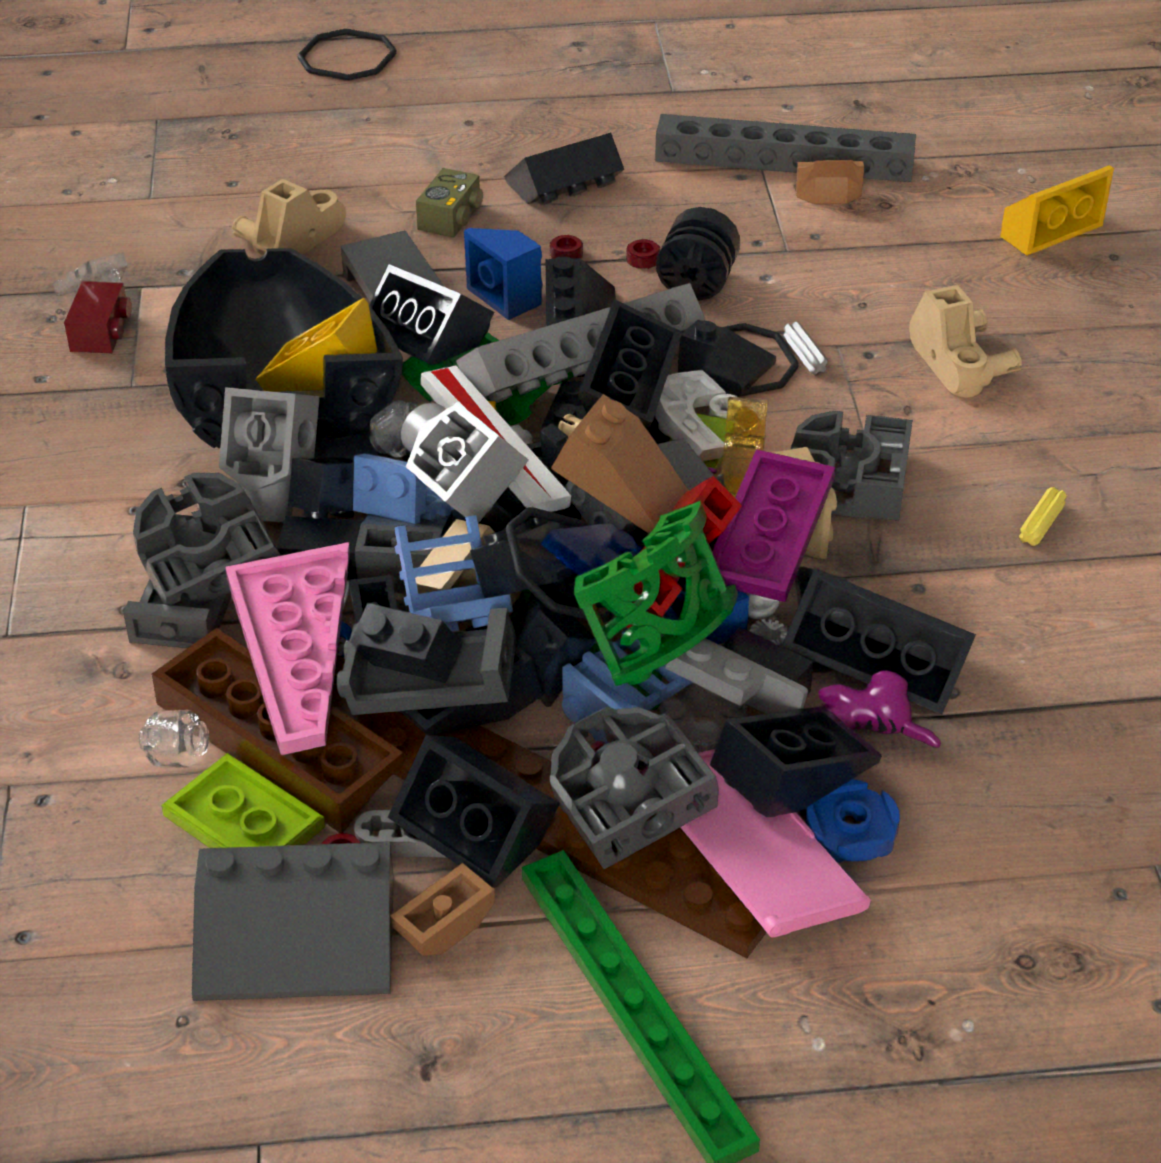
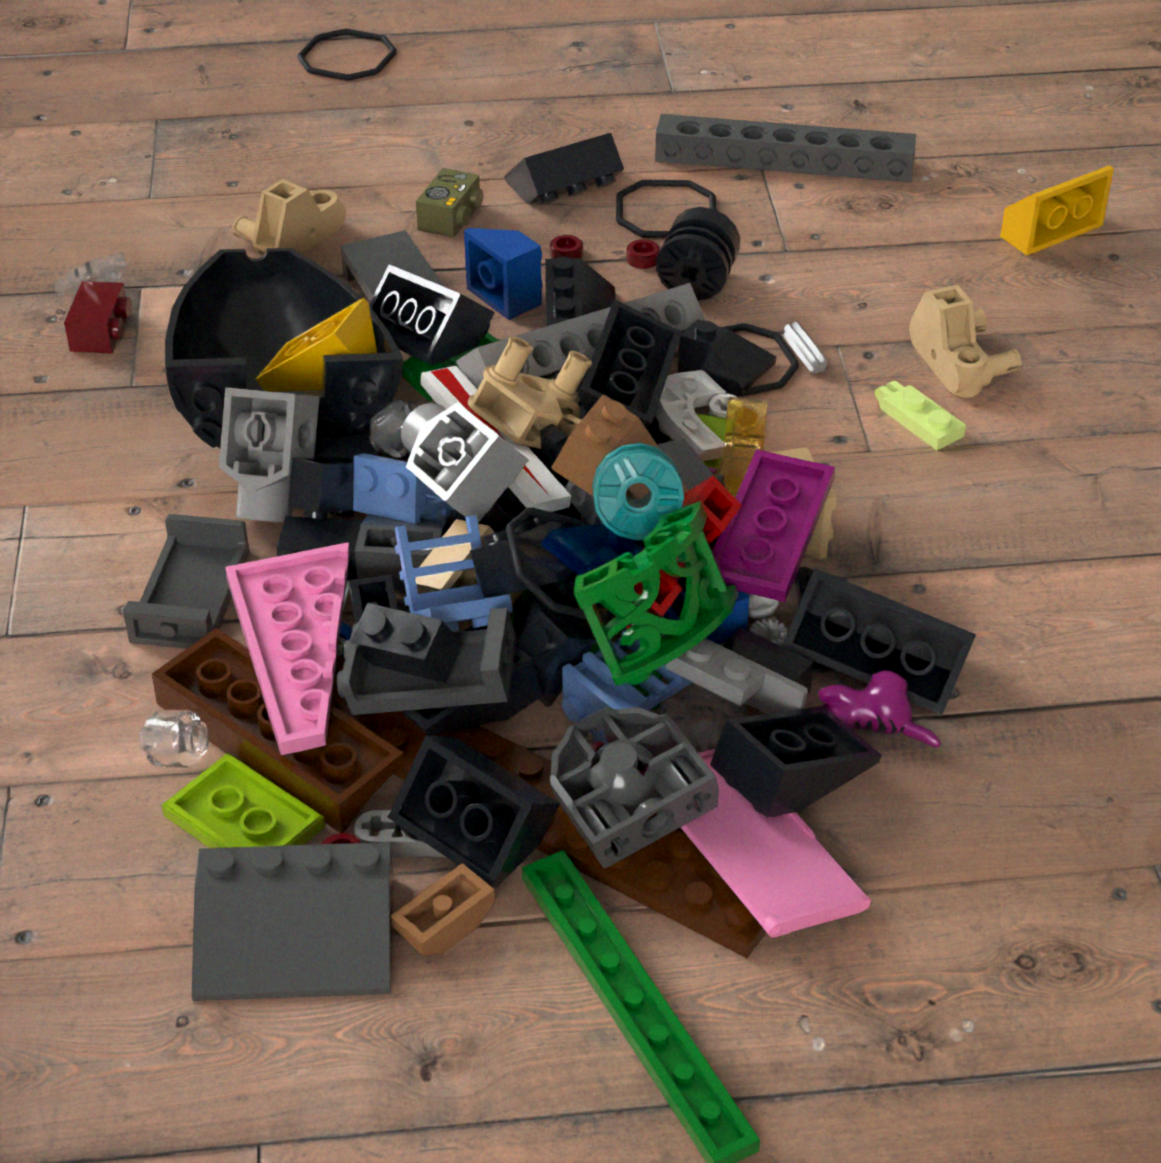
dark grey connector [133,473,281,608] -> none
dark grey connector [791,411,913,521] -> none
medium nougat slope [795,160,864,204] -> none
blue plate [806,779,900,863] -> none
light yellow axle [1019,487,1067,546] -> none
none -> tan piece [467,336,592,449]
none -> teal wheel [592,443,684,540]
none -> black piece [616,180,716,237]
none -> yellowish green hinge [875,380,966,451]

